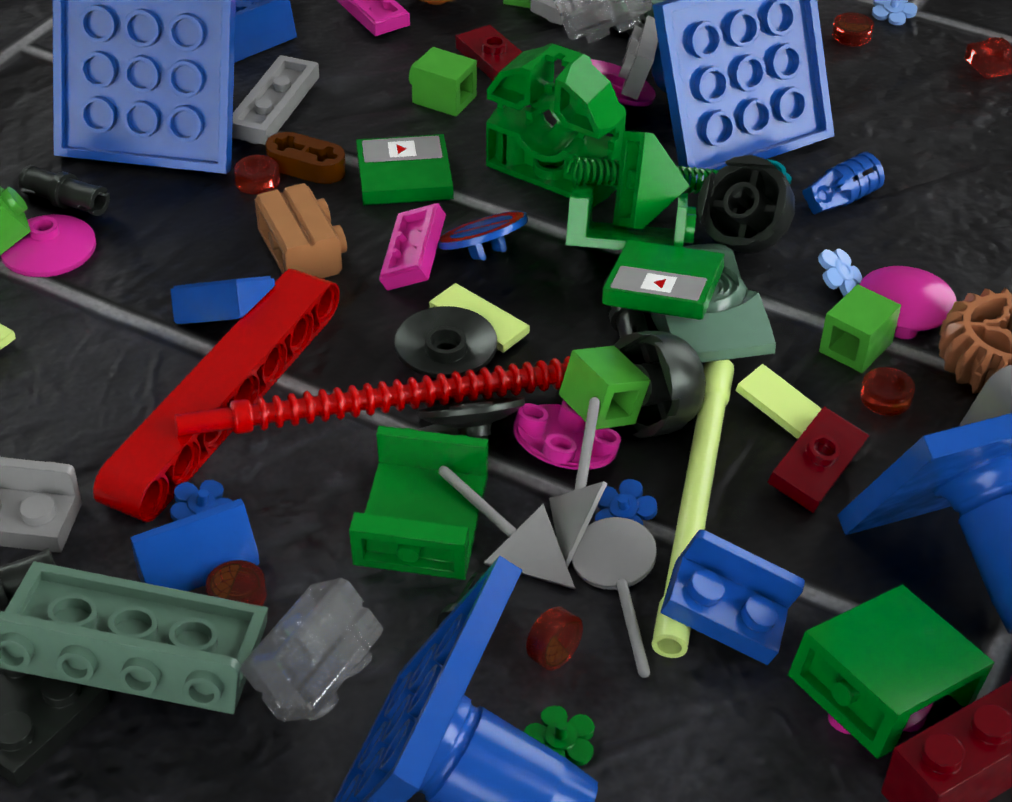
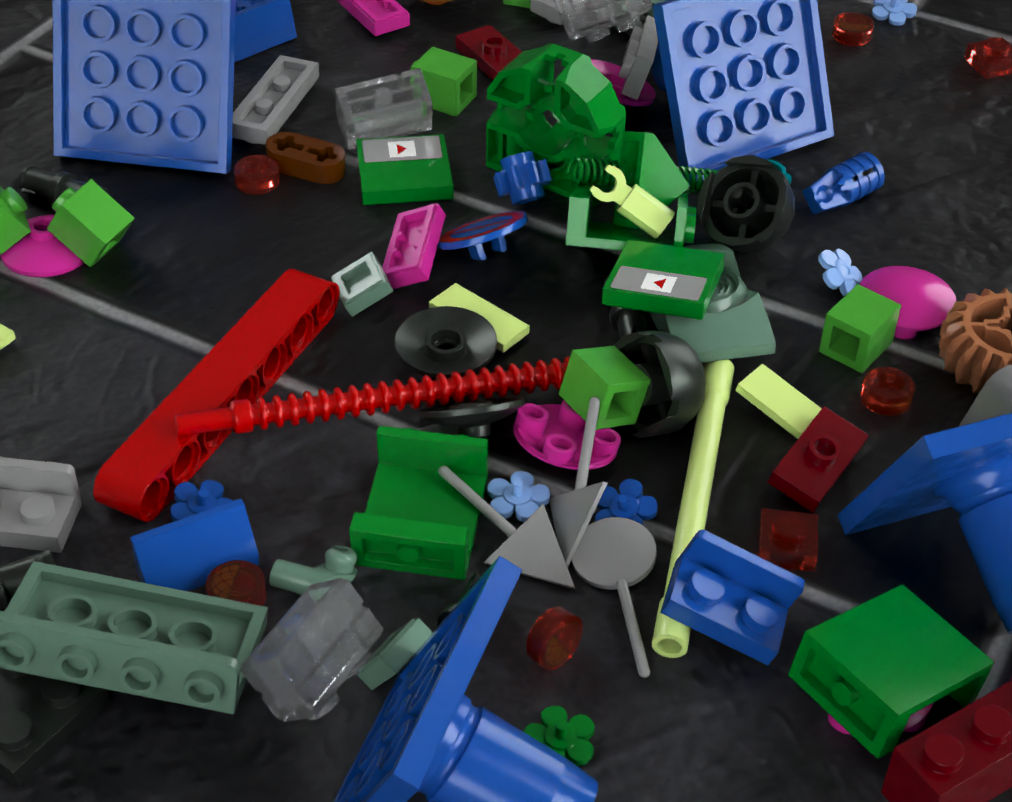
blue slope [170,276,275,324] -> none
medium nougat brick [255,183,347,278] -> none
none -> bright green brick [47,179,135,268]
none -> sand green arm [269,545,358,598]
none -> sand green tile [331,252,393,317]
none -> clear brick [335,68,433,150]
none -> sand green tile [357,618,433,690]
none -> light blue plant [487,471,550,522]
none -> blue gear [493,151,552,206]
none -> yellowish green bar [589,165,675,239]
none -> clear red plate [758,508,818,572]

